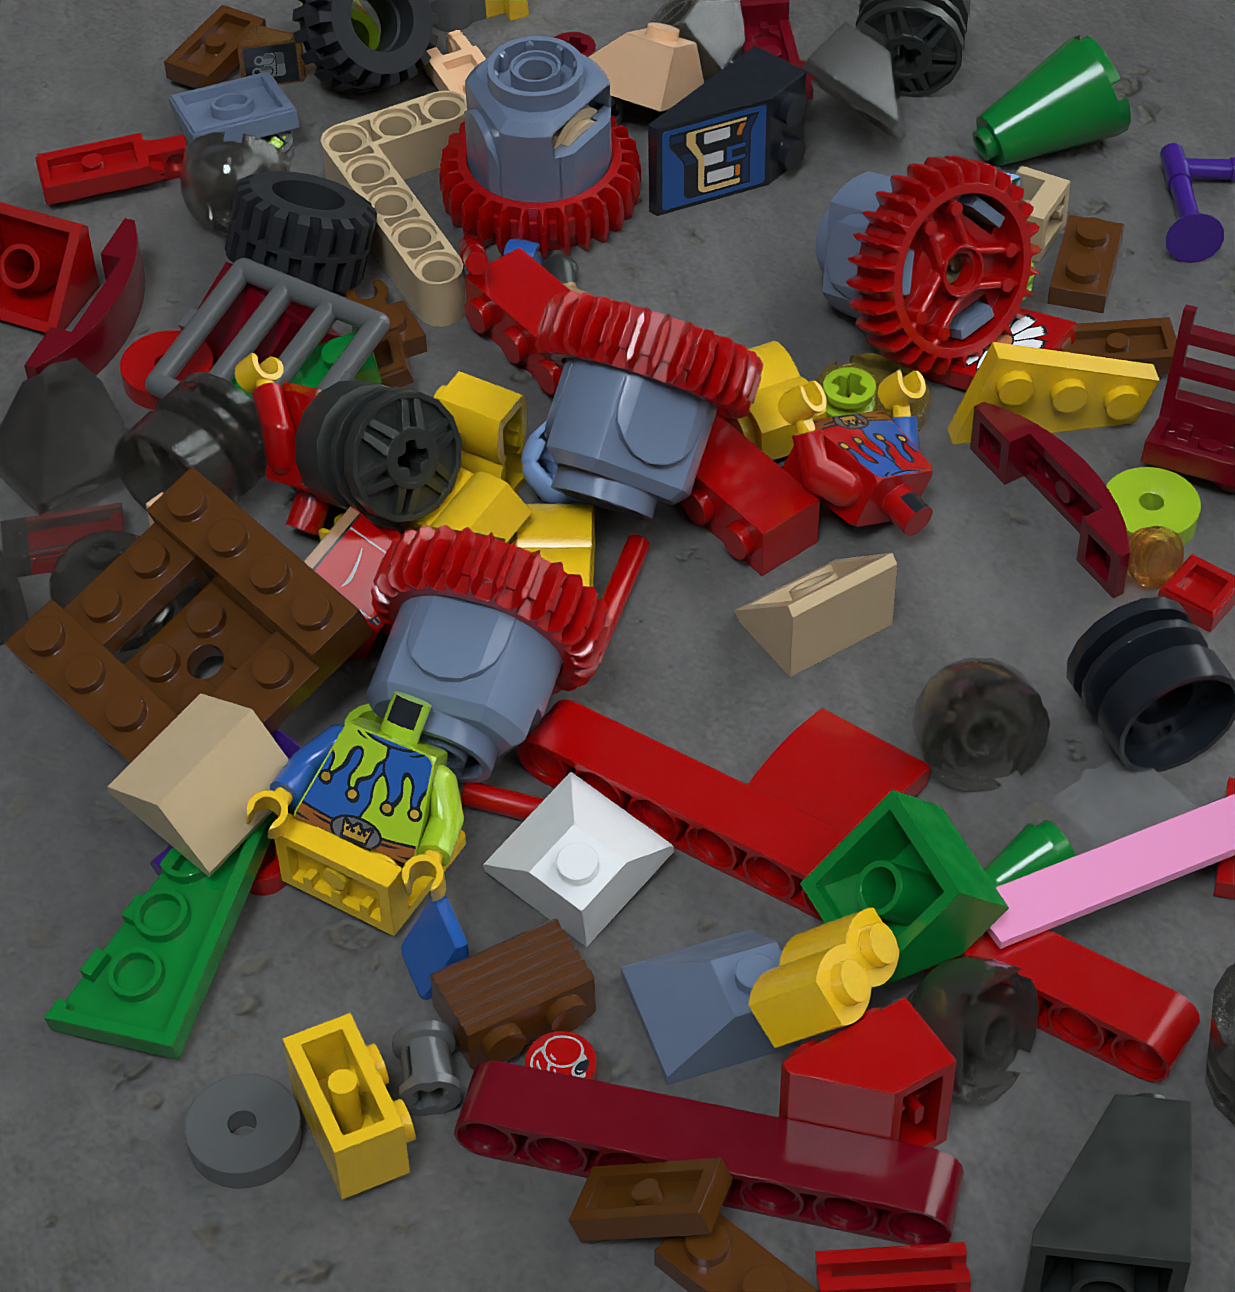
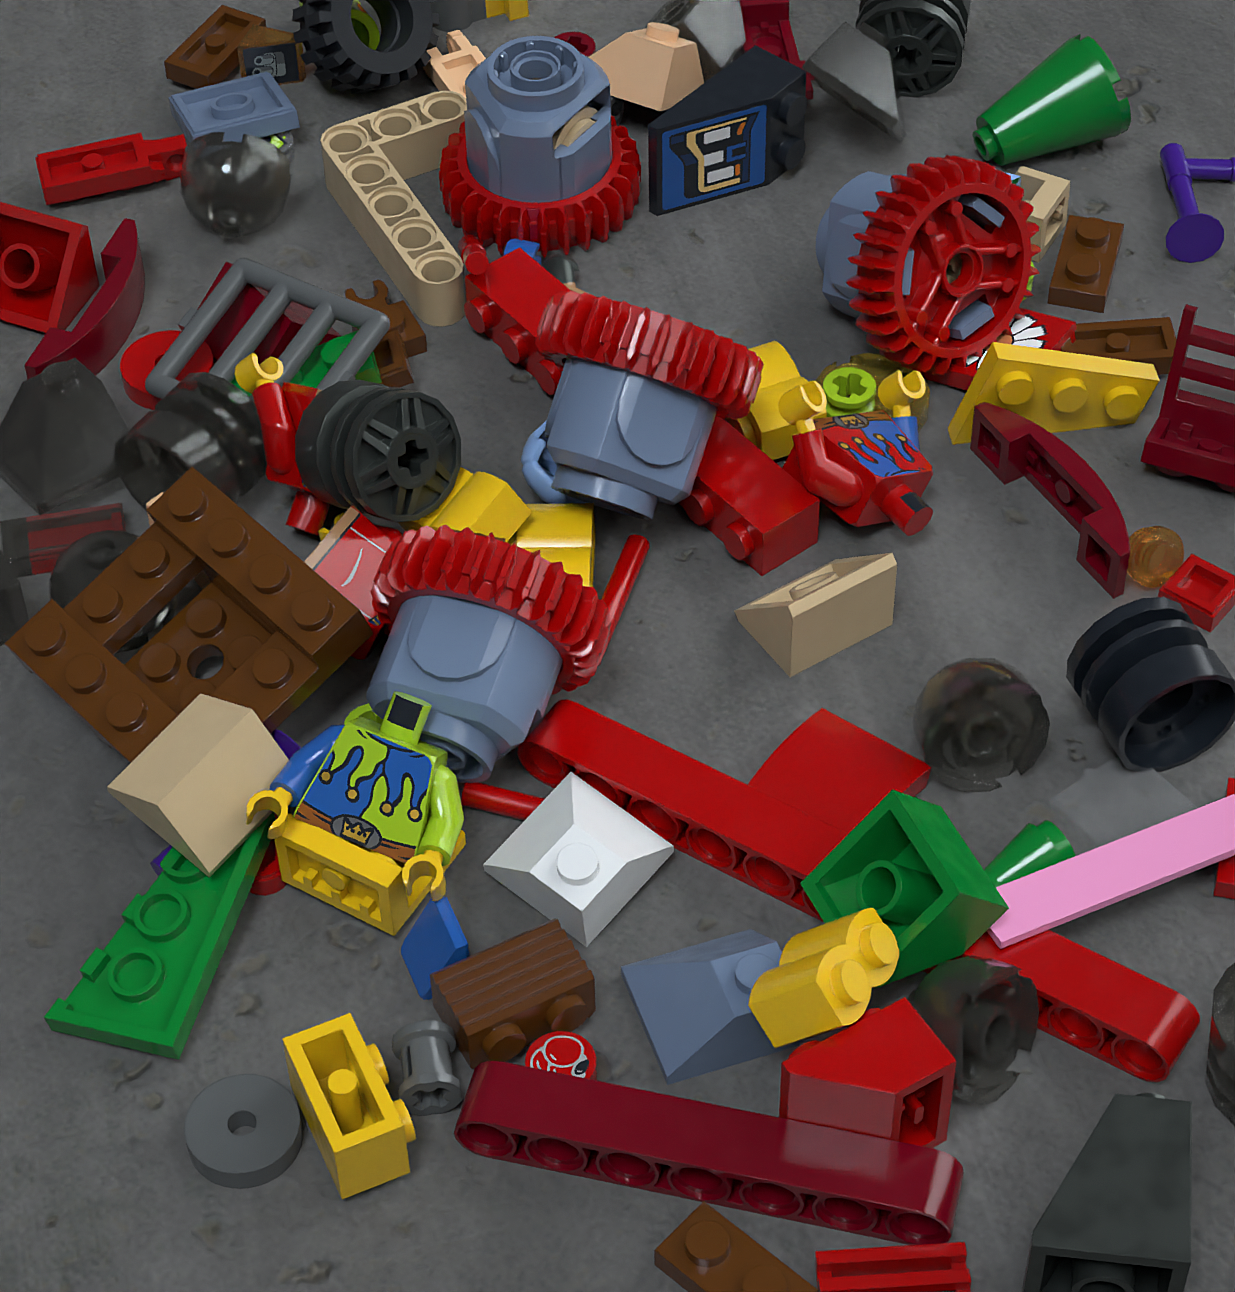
black tyre [224,171,377,292] -> none
yellow brick [433,371,528,494] -> none
reddish brown plate [568,1158,733,1242] -> none
lime piece [1106,467,1201,554] -> none

